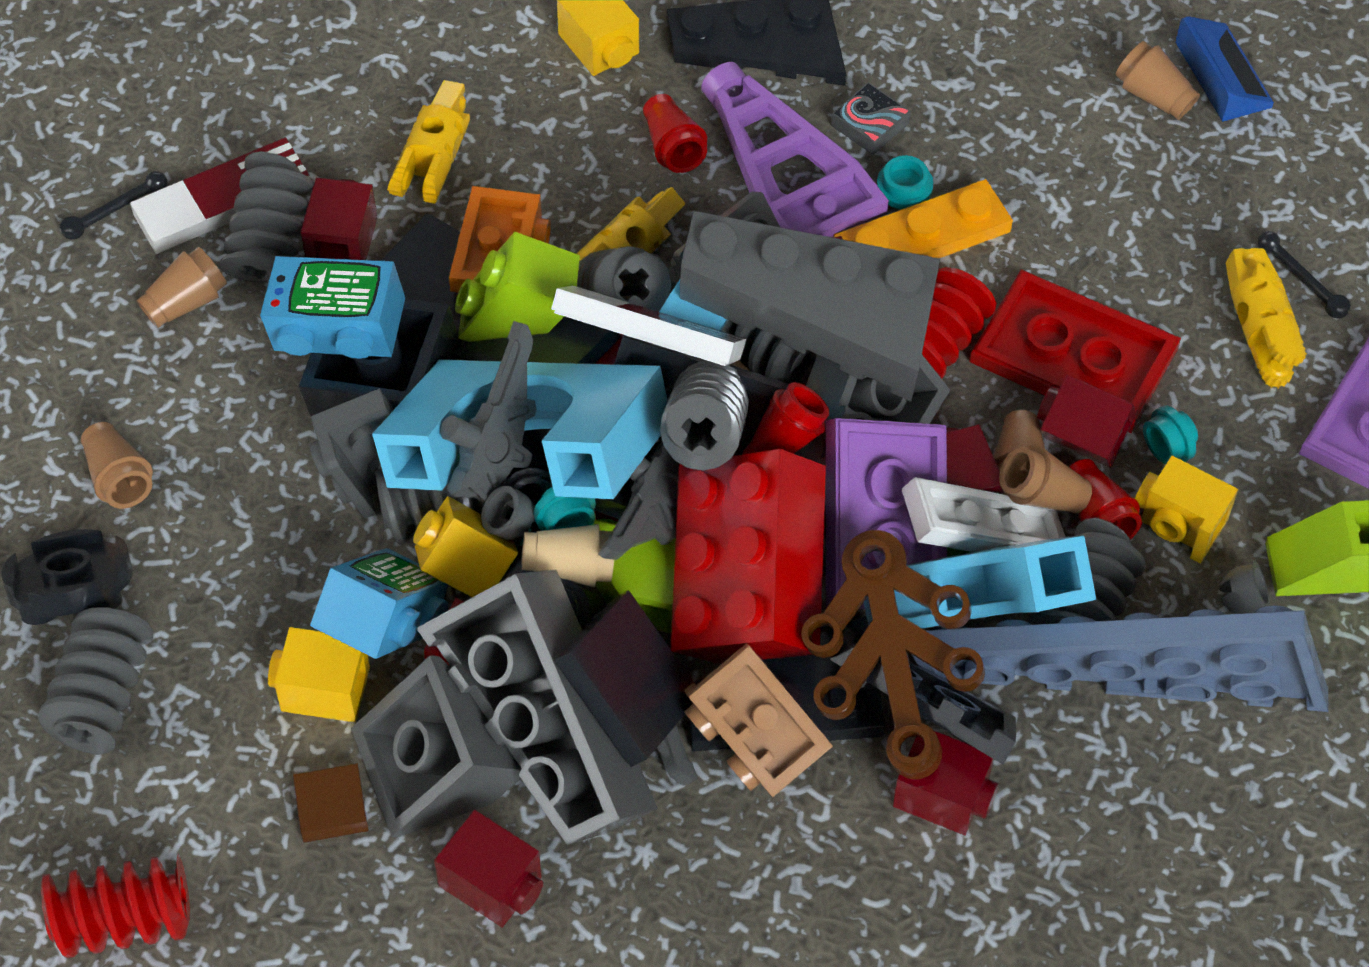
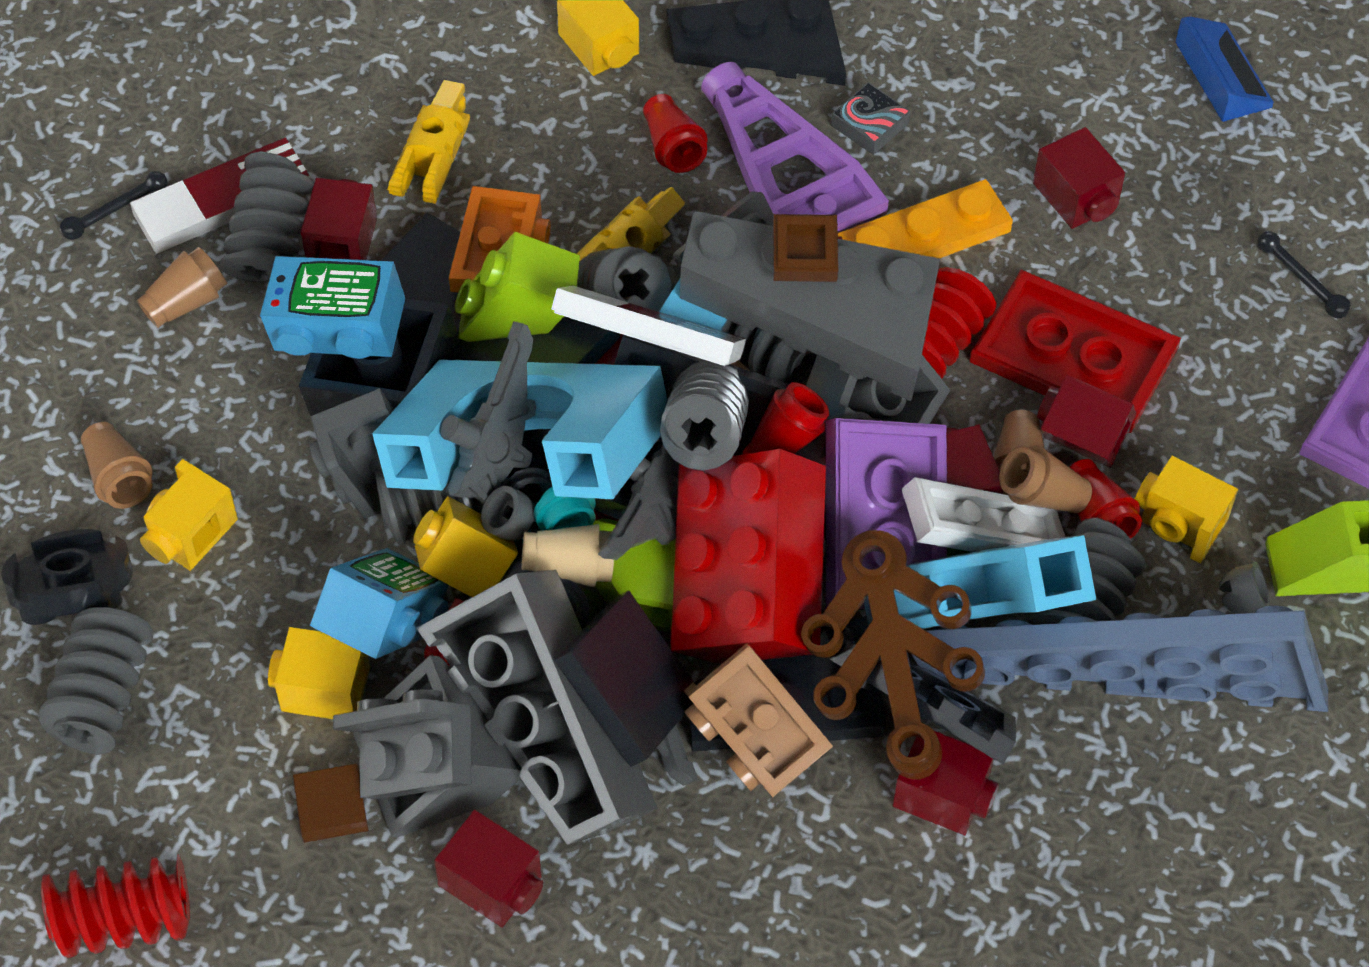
teal plate [877,155,934,209] -> none
medium nougat cone [1115,41,1200,120] -> none
teal plate [1143,405,1198,464] -> none
yellow hinge [1226,248,1307,389] -> none
none -> yellow brick [140,459,238,571]
none -> dark grey bracket [333,690,472,800]
none -> reddish brown tile [773,214,838,282]
none -> dark red brick [1033,127,1126,229]

